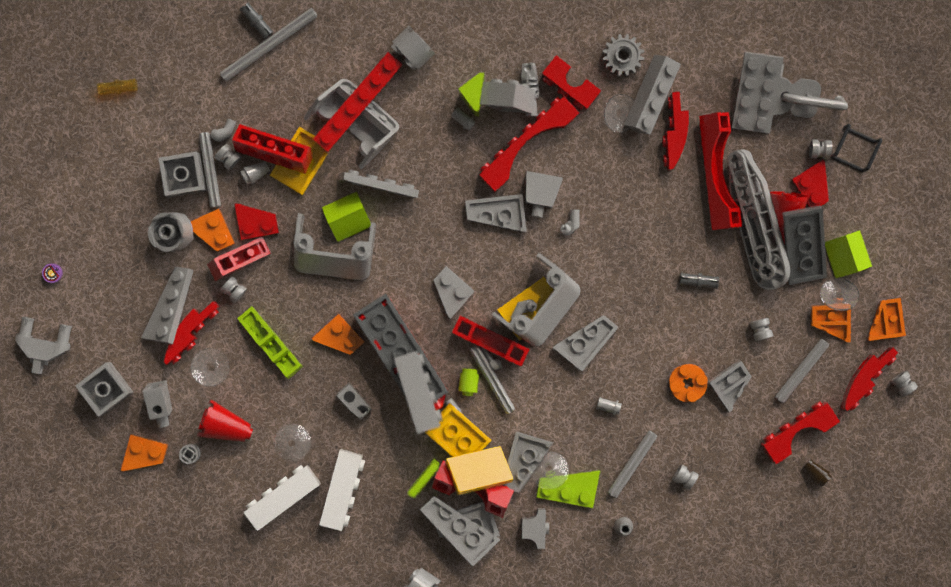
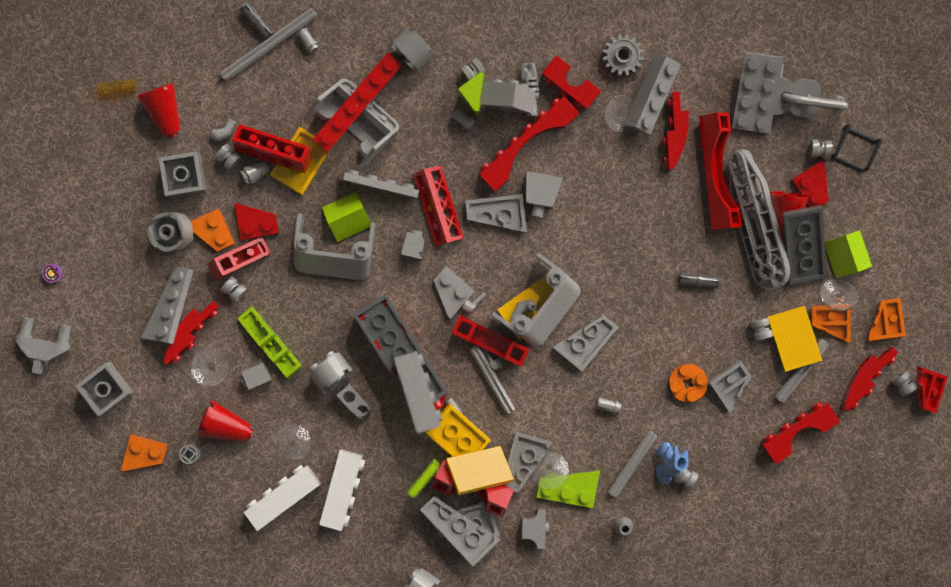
light grey torso [142,380,172,428] -> none
light grey axle [199,132,221,208] -> none
orange wing [312,314,364,355] -> none
lime brick [458,368,479,396] -> none
light grey arm [560,210,580,236] -> none
dark brown cone [804,459,832,487] -> none
none -> red cone [137,83,181,138]
none -> light grey brick [240,363,272,390]
none -> light grey pin [296,28,319,54]
none -> light grey brick [309,351,354,394]
none -> light grey window [401,229,425,260]
none -> red fence [413,165,464,247]
none -> light grey wheel [460,57,487,81]
none -> light grey hand [462,292,487,313]
none -> medium blue animal [654,442,688,485]
none -> yellow tile [768,306,823,372]
none -> red wing [916,366,948,413]

